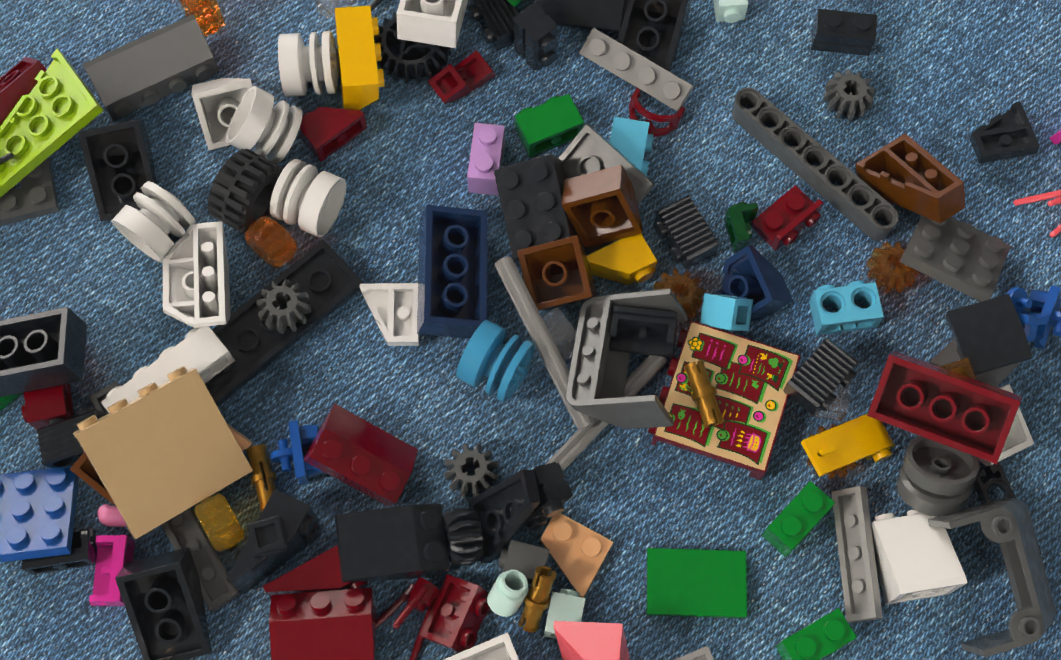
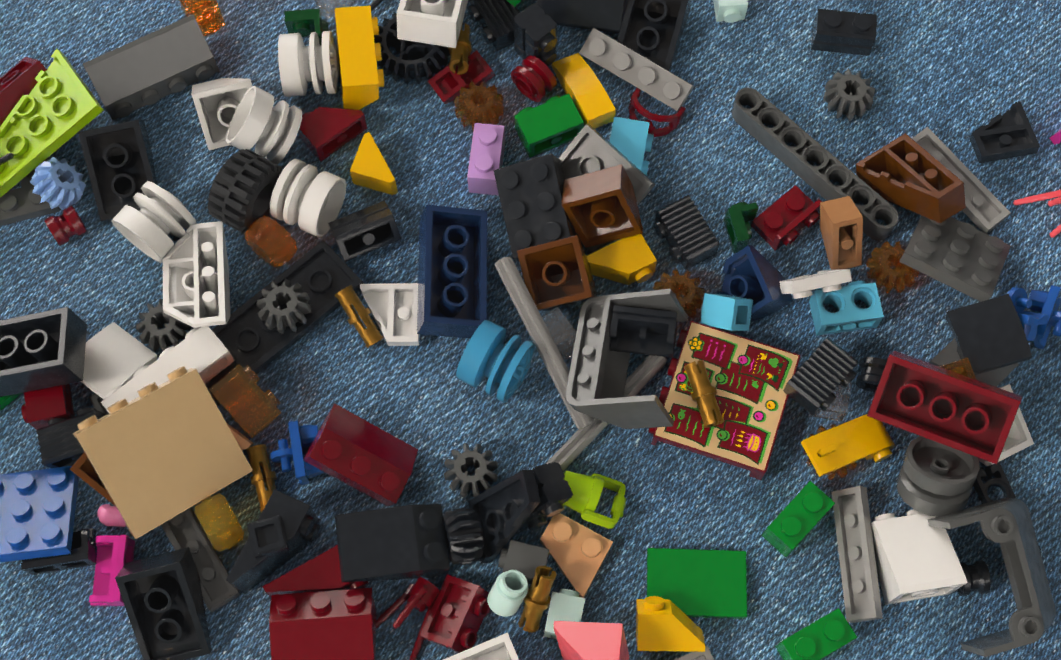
none -> light blue gear [30,157,86,210]
none -> dark red wheel [44,205,88,246]
none -> white slope [80,322,157,400]
none -> dark grey gear [136,299,191,351]
none -> clear orange brick [208,364,281,438]
none -> dark green bracket [284,8,329,45]
none -> black brick [328,200,401,262]
none -> pearl gold pin [335,285,384,348]
none -> yellow slope [350,132,398,195]
none -> pearl gold pin [448,23,472,75]
none -> clear orange gear [454,80,504,131]
none -> dark red wheel [511,55,557,103]
none -> yellow slope [551,53,616,129]
none -> lime piece [563,470,626,529]
none -> yellow slope [636,596,705,652]
none -> white wing [779,269,852,299]
none -> medium nougat slope [820,196,863,270]
none -> black wheel [856,357,887,392]
none -> light grey plate [912,127,1011,234]
none -> black wheel [957,560,991,596]

